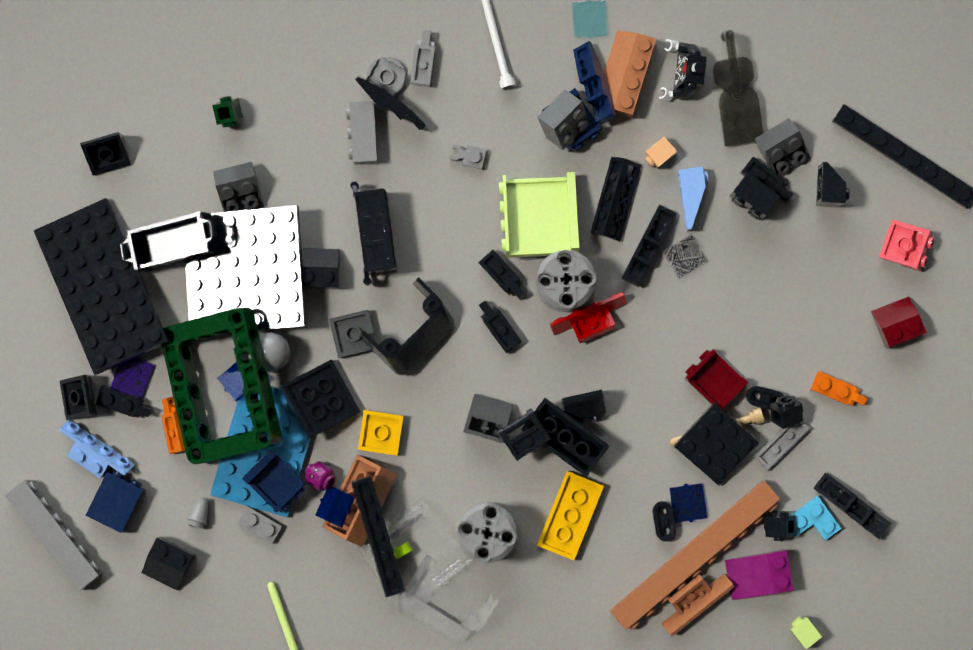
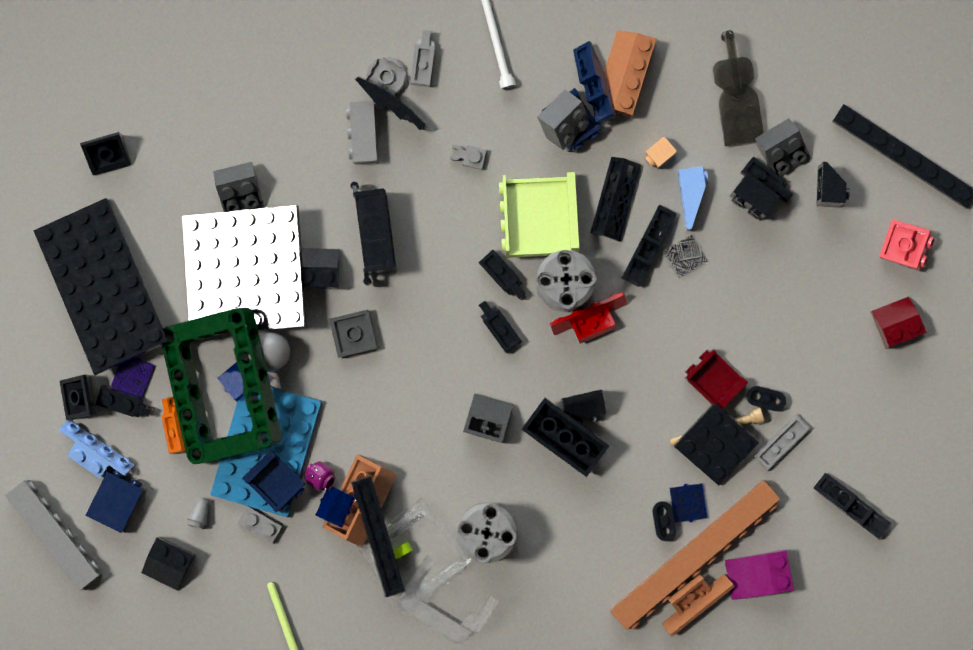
container [118,211,219,272] -> none
dark green brick [212,96,243,128] -> none
black plate [279,359,361,440] -> none
yellow plate [358,410,404,456] -> none
black windscreen [359,277,454,375] -> none
black plate [497,408,551,461] -> none
yellow plate [537,471,604,561] -> none
clear light blue piece [572,0,607,39] -> none
black torso [659,39,707,102] -> none
black brick [764,511,797,541] -> none
black brick [770,396,803,429] -> none
yellowish green brick [789,616,822,649] -> none
medium azure plate [791,496,842,540] -> none
orange hinge [810,371,867,406] -> none

